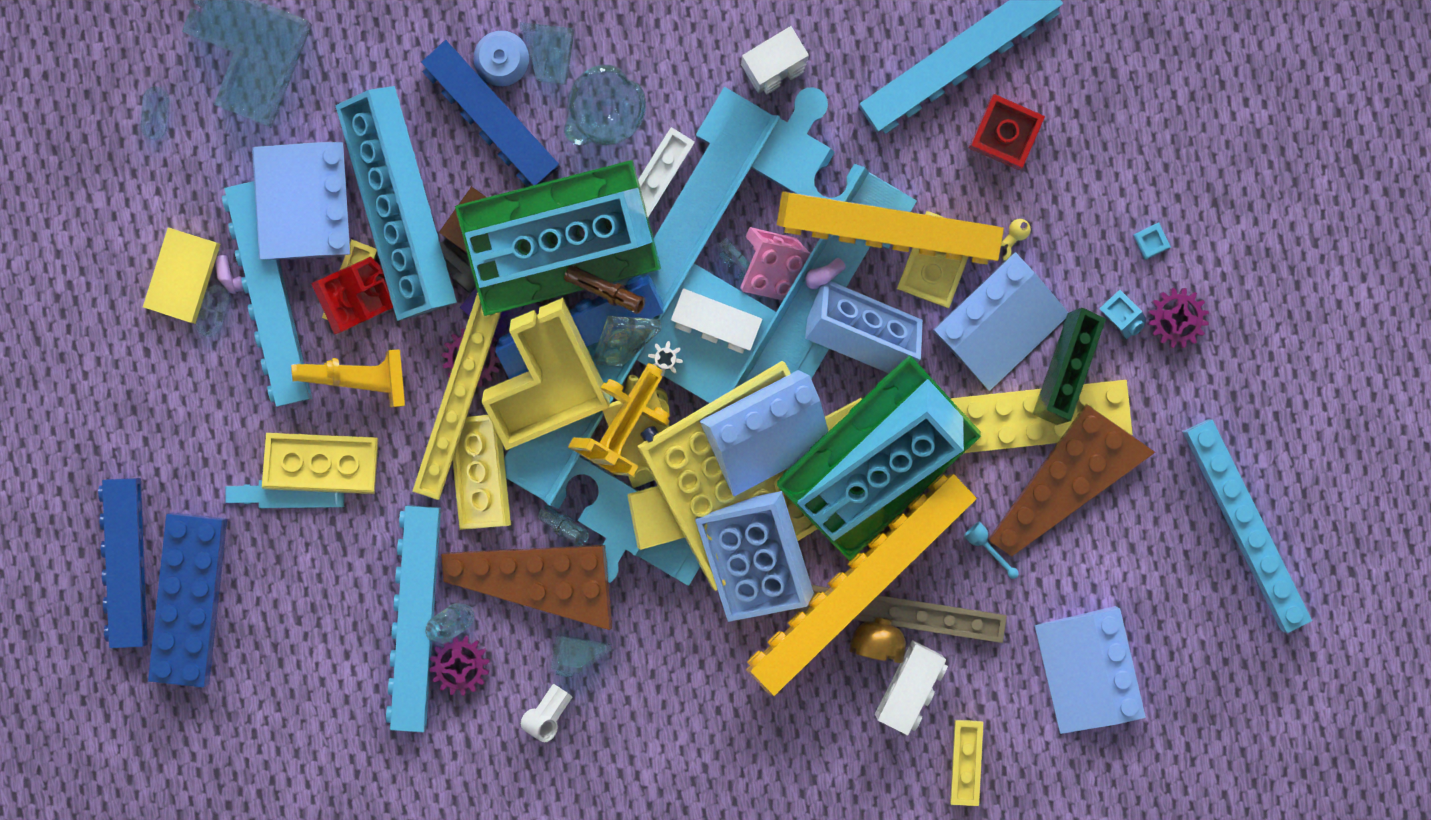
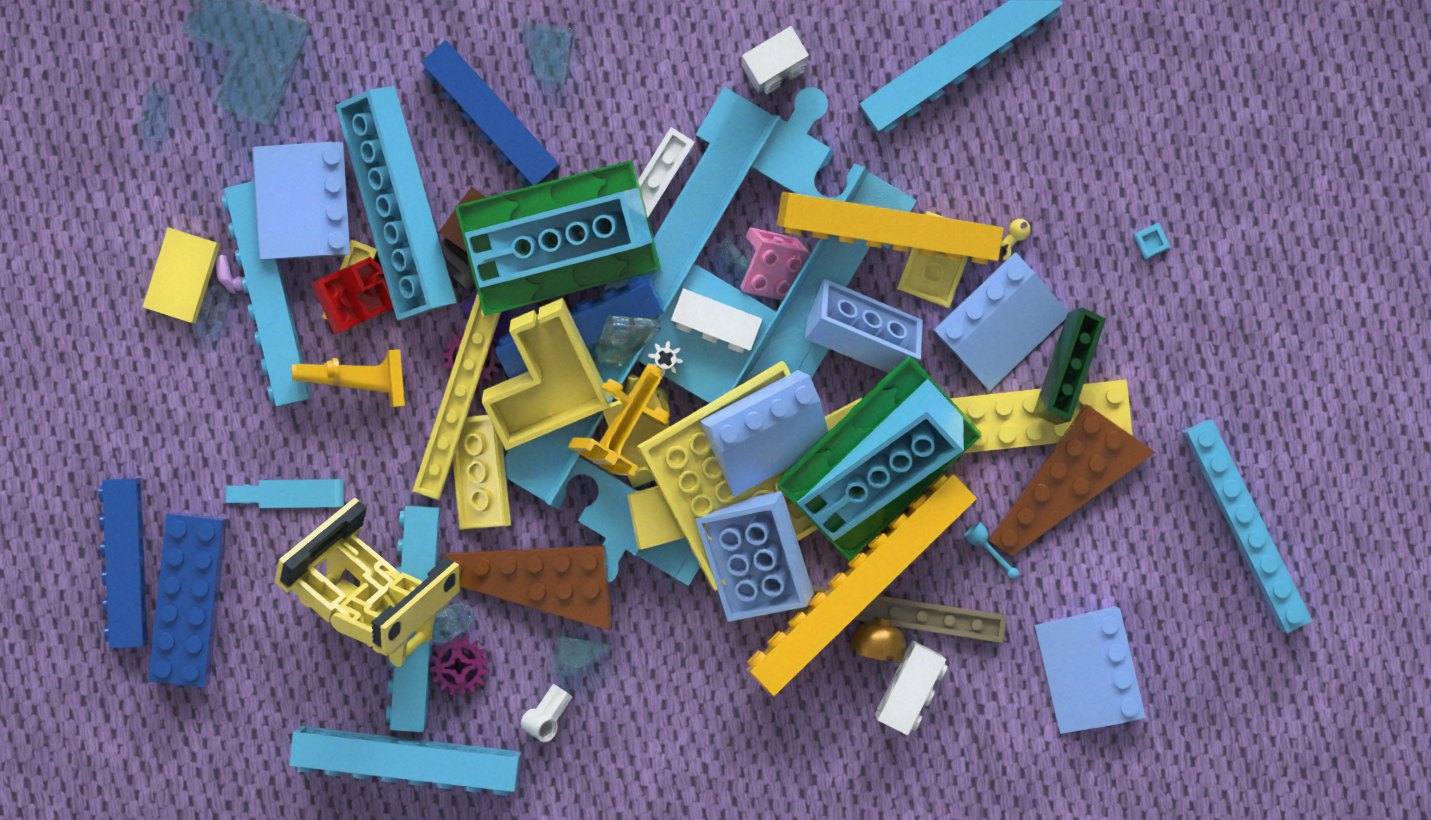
light yellow tile [262,433,378,494] -> none
light blue cone [473,31,529,86] -> none
clear light blue pin [538,505,589,546] -> none
clear light blue piece [564,65,646,146] -> none
reddish brown pin [564,264,645,314] -> none
dark blue hand [640,426,659,442] -> none
lavender arm [805,258,846,289] -> none
light yellow plate [950,720,983,806] -> none
red brick [968,94,1045,170] -> none
medium azure bracket [1099,290,1147,339] -> none
magenta gear [1147,288,1209,348] -> none
none -> light yellow container [275,498,460,667]
none -> medium azure brick [289,726,522,796]

